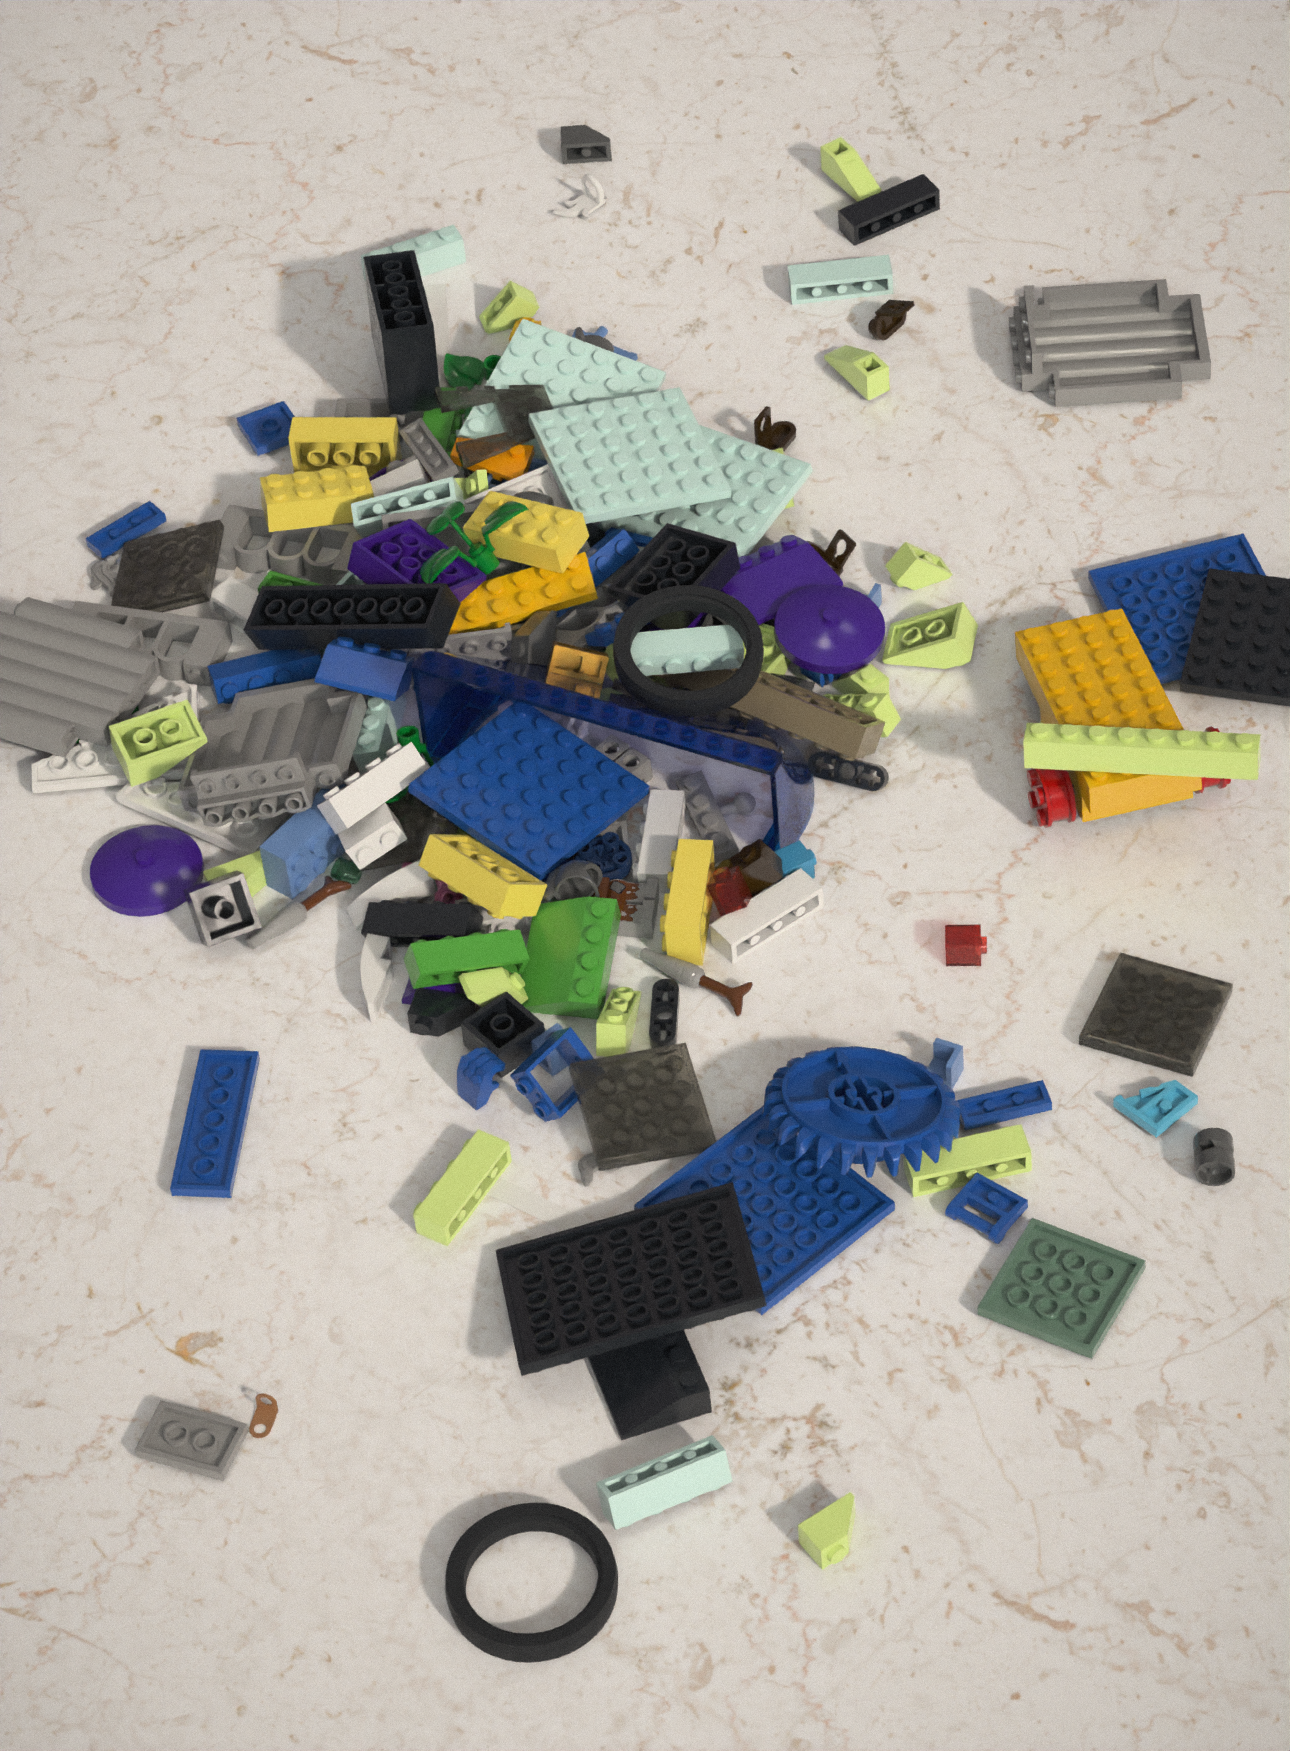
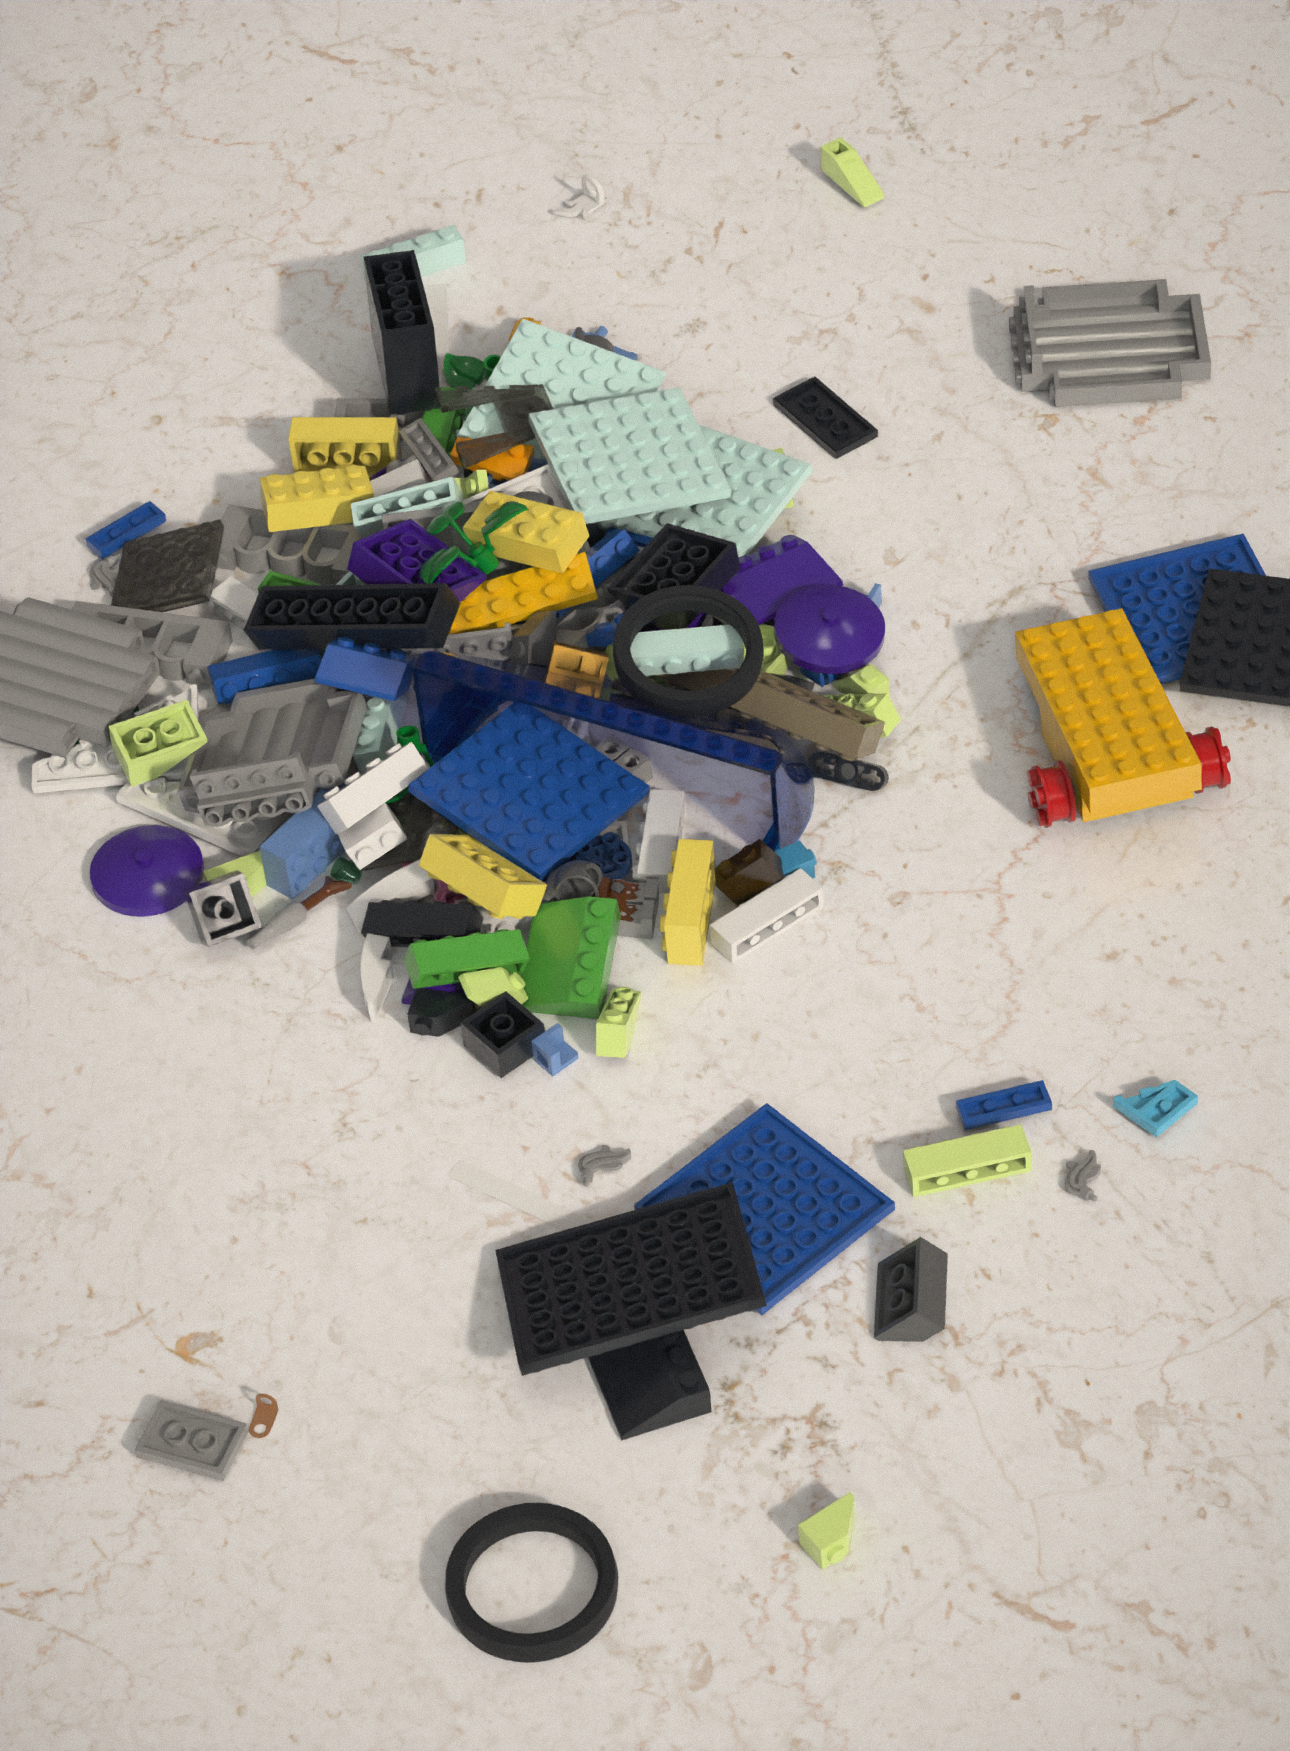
blue plate [170,1049,260,1198] -> none
blue plate [236,401,295,456] -> none
yellowish green brick [413,1129,512,1246] -> none
blue hand [457,1047,505,1110] -> none
yellowish green slope [479,281,540,334] -> none
blue window [510,1027,605,1122] -> none
dark grey slope [561,125,612,164] -> none
clear smoke plate [569,1043,716,1171] -> none
light aqua brick [596,1435,733,1530] -> none
piece [640,948,752,1017] -> none
black beam [649,979,680,1053] -> none
light grey plate [675,770,756,864] -> none
clear red brick [707,866,752,916] -> none
dark brown bracket [754,406,796,451] -> none
blue gear [763,1046,961,1178] -> none
light aqua brick [788,255,893,305] -> none
dark brown bracket [807,529,856,577] -> none
yellowish green slope [824,345,890,400] -> none
black brick [838,174,940,246] -> none
dark brown bracket [868,300,915,340] -> none
yellowish green slope [882,602,978,669] -> none
yellowish green slope [885,542,953,590] -> none
medium blue panel [927,1038,964,1089] -> none
clear red brick [945,924,987,966] -> none
blue plate [945,1173,1028,1244] -> none
sand green plate [977,1218,1146,1359] -> none
yellowish green brick [1023,723,1261,780] -> none
clear smoke plate [1079,952,1233,1077] -> none
dark grey wheel [1193,1128,1235,1186] -> none
none -> black tile [773,376,878,459]
none -> dark grey slope [874,1237,948,1342]
none -> light grey piece [1065,1150,1101,1201]

